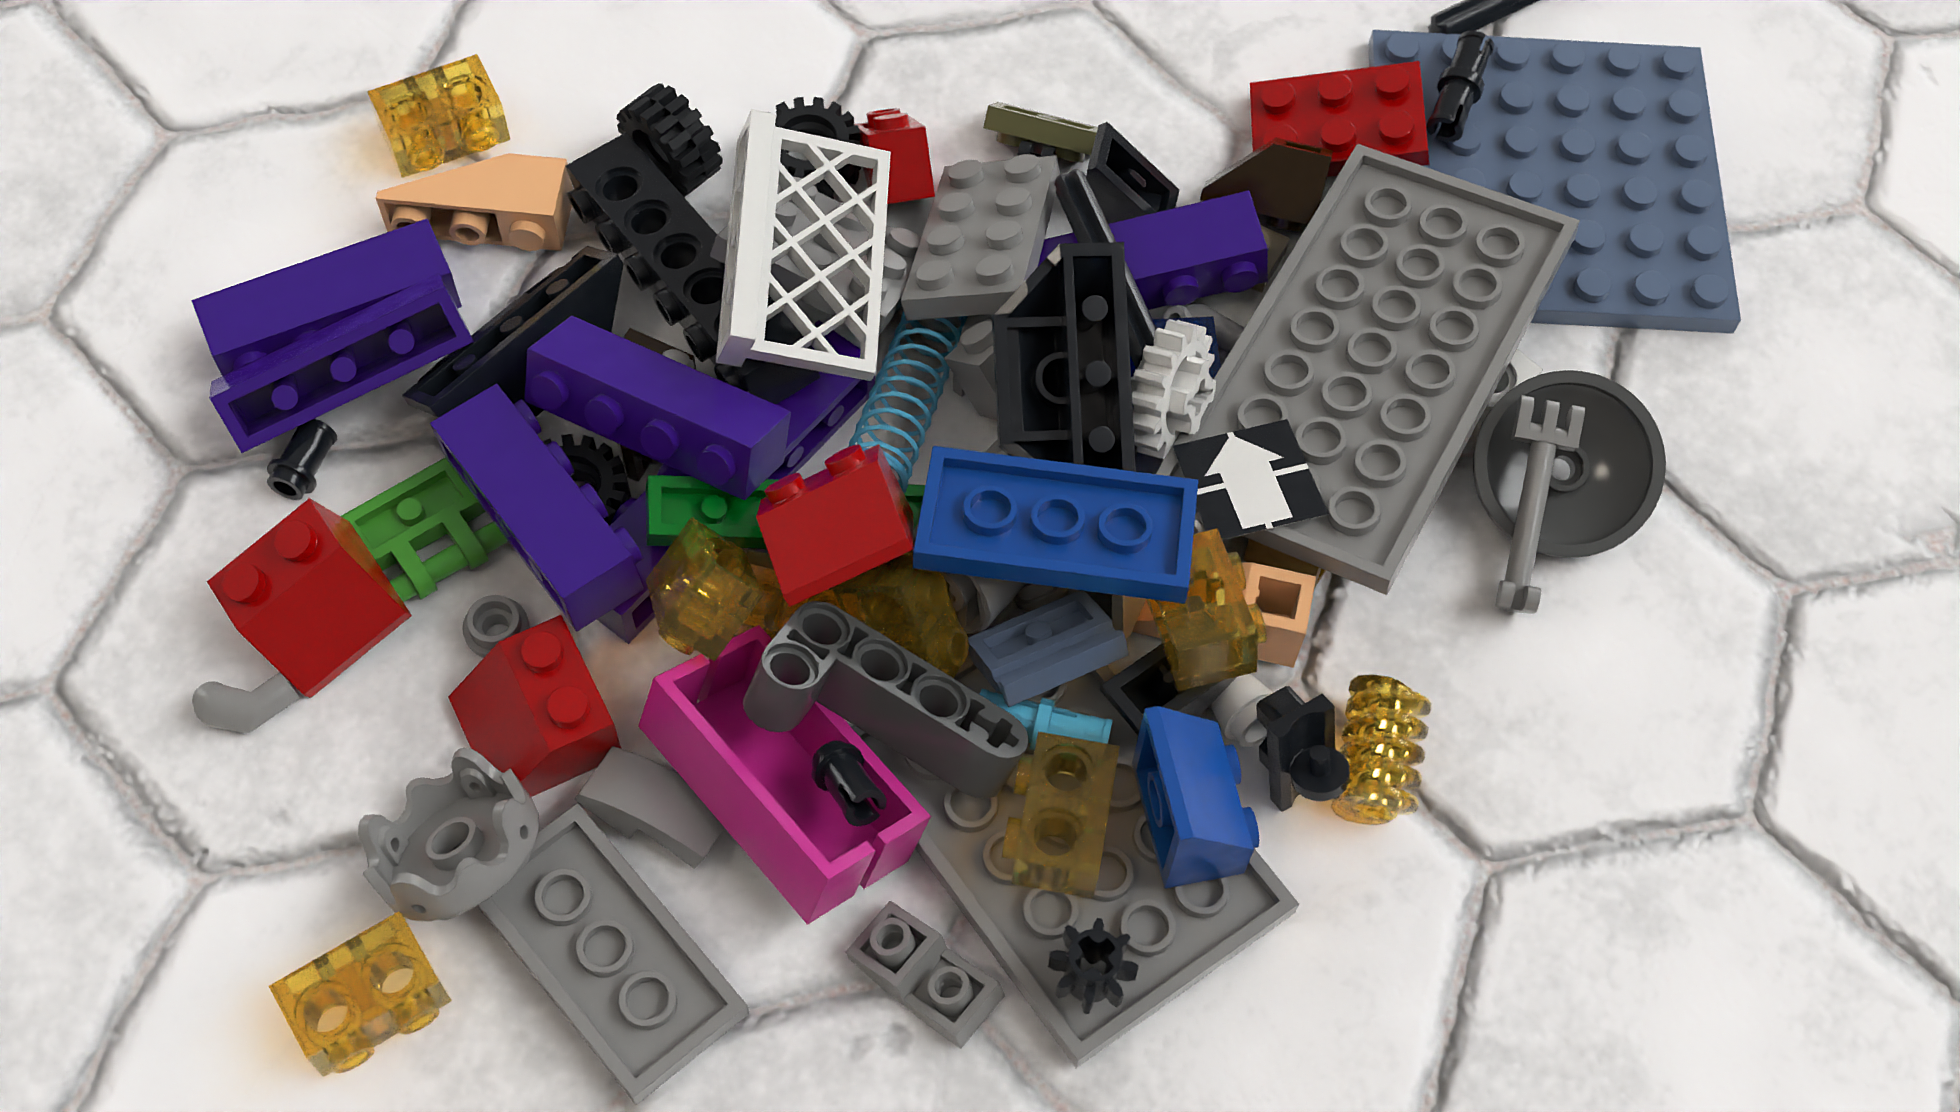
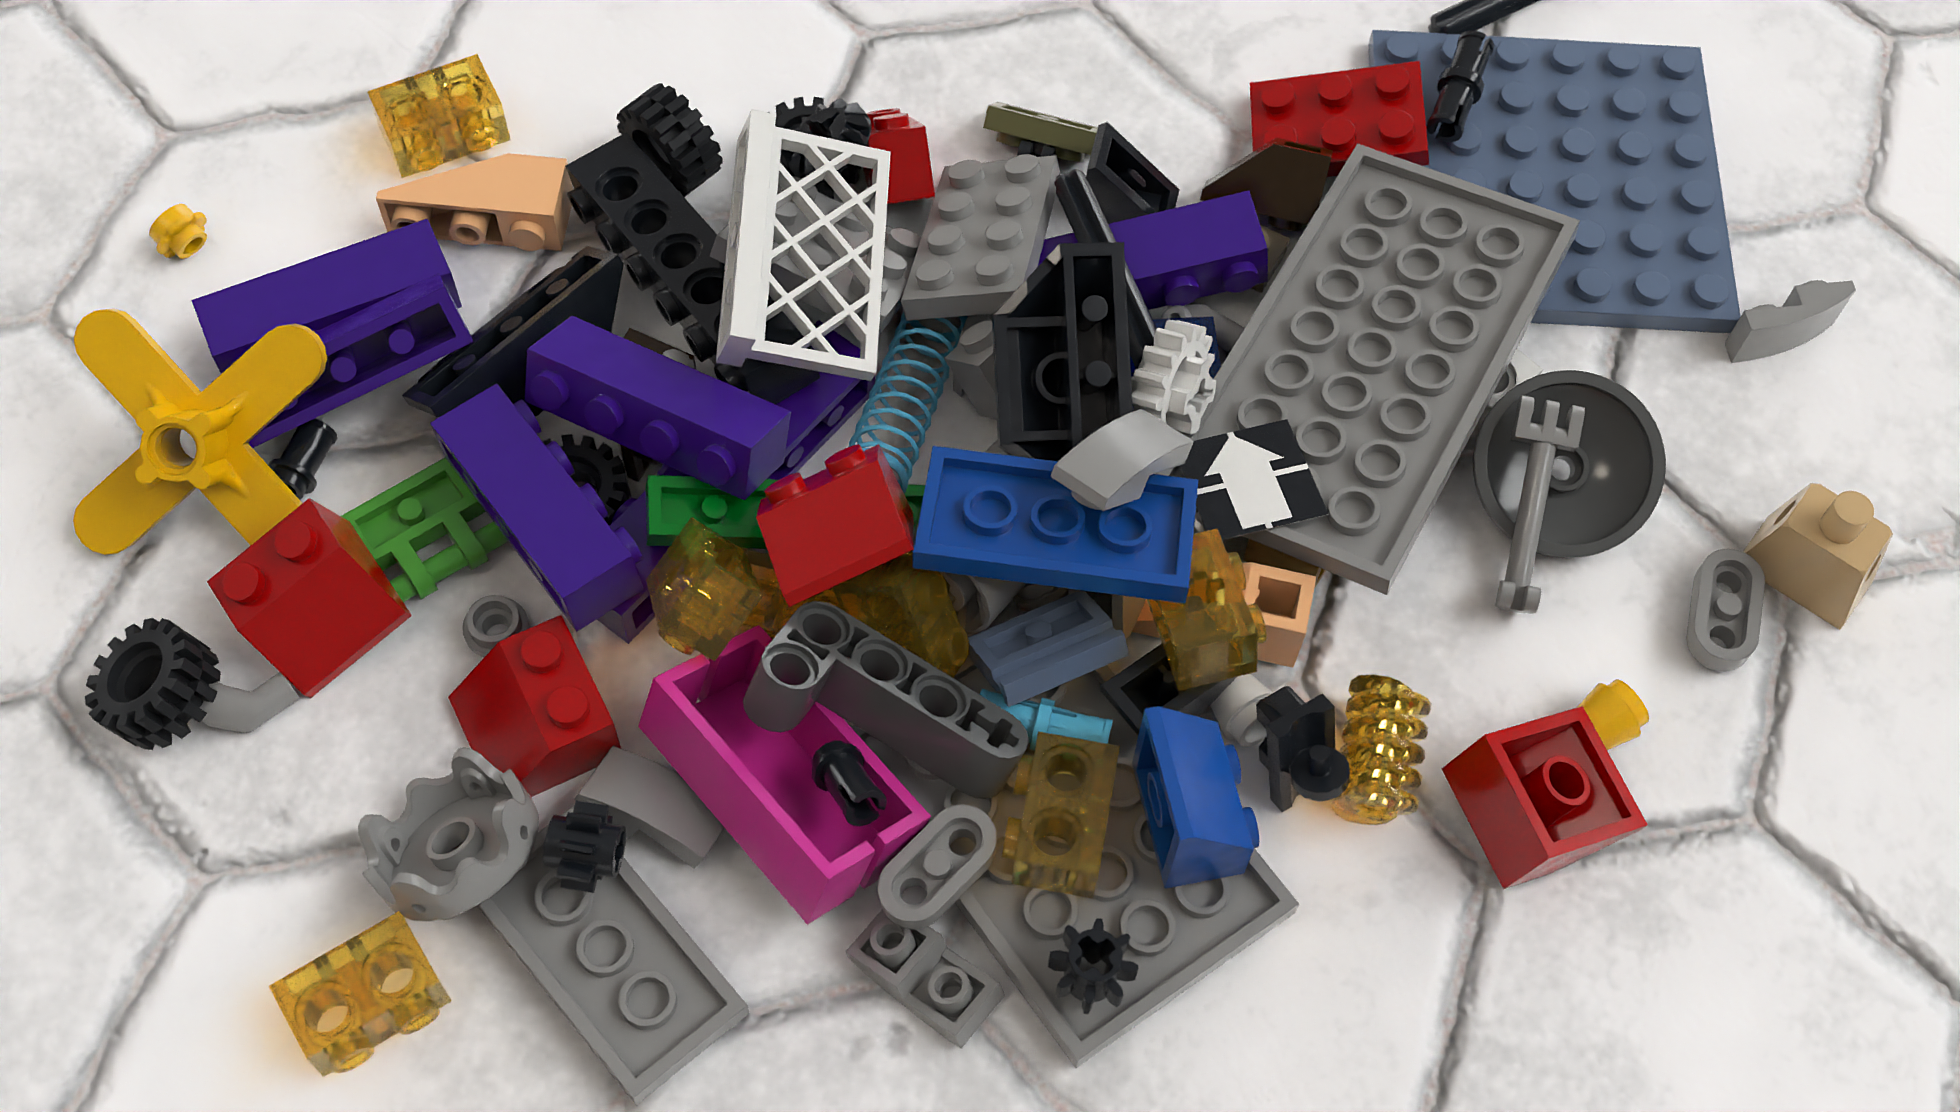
none -> yellow piece [73,308,327,555]
none -> black tyre [85,618,221,750]
none -> yellow plate [149,204,207,259]
none -> black gear [543,800,626,893]
none -> black gear [782,98,871,179]
none -> light grey plate [878,804,997,929]
none -> light grey slope [1050,409,1194,511]
none -> red slope [1442,706,1648,890]
none -> yellow cone [1576,679,1649,750]
none -> light grey plate [1686,549,1765,672]
none -> light grey slope [1725,280,1856,363]
none -> tan torso [1743,483,1893,630]

